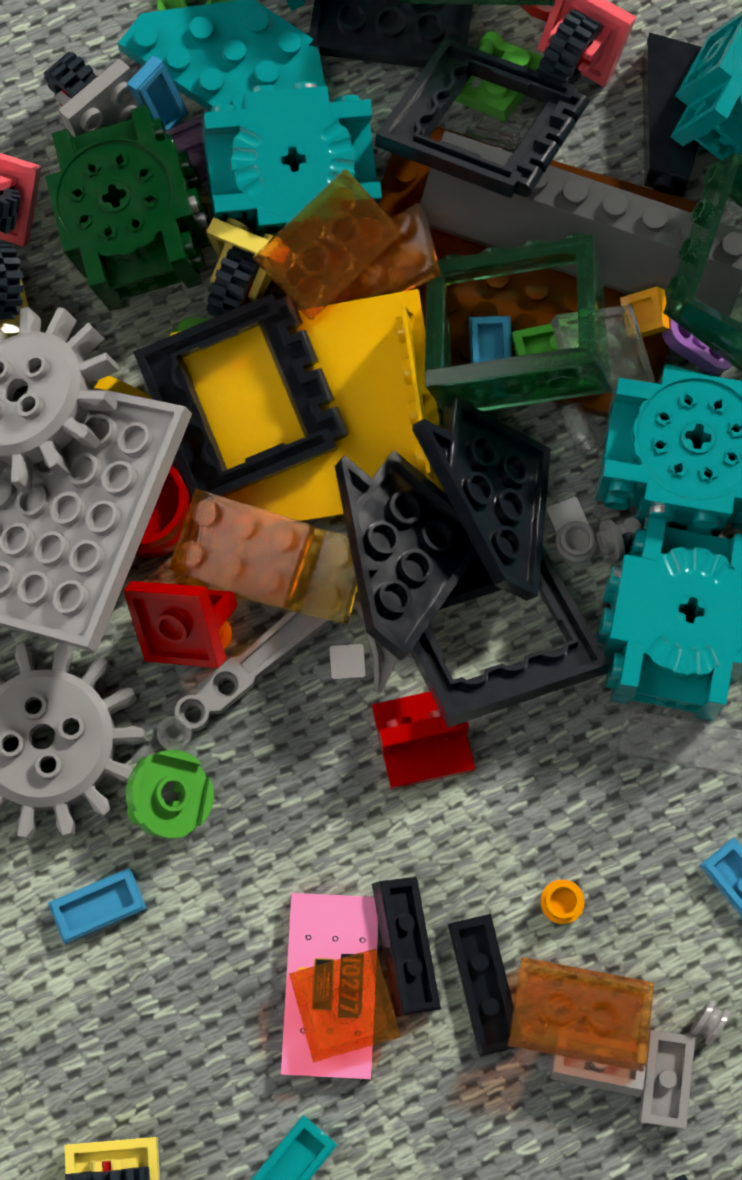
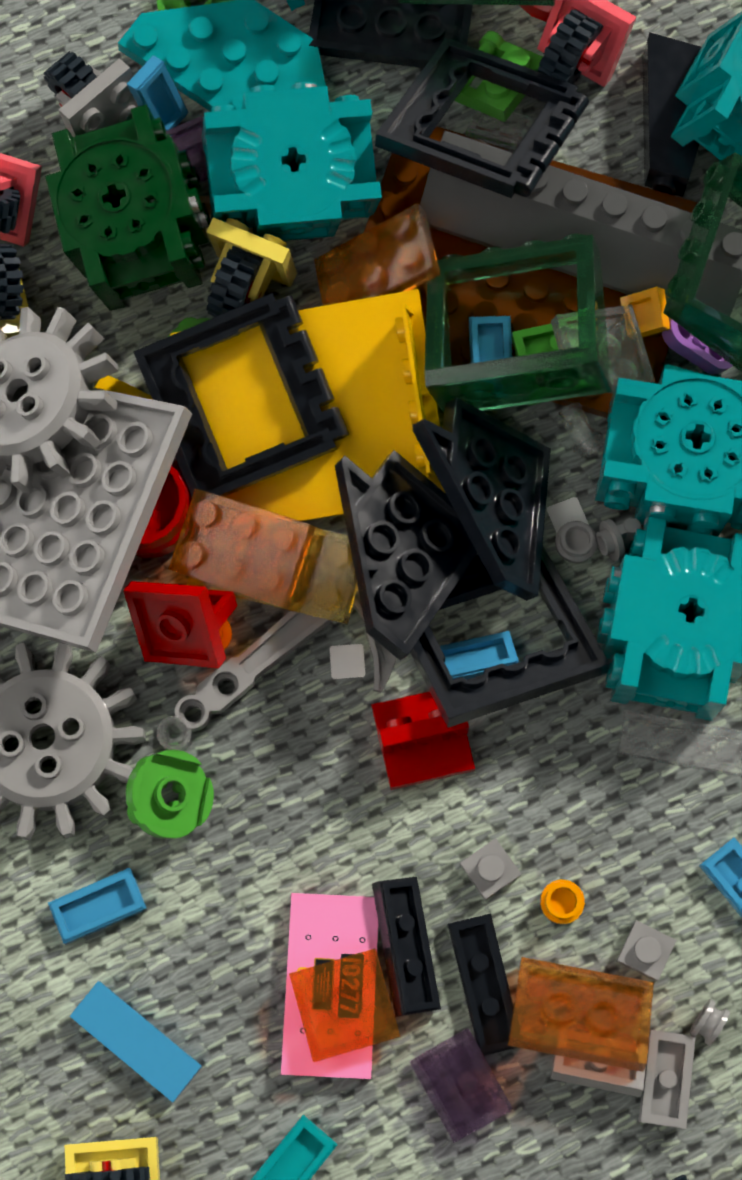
clear orange plate [252,169,402,320] -> none
none -> dark azure tile [70,981,203,1103]
none -> clear purple plate [409,1028,513,1143]
none -> dark azure tile [440,631,519,680]
none -> light grey plate [459,838,521,901]
none -> light grey plate [616,920,677,981]

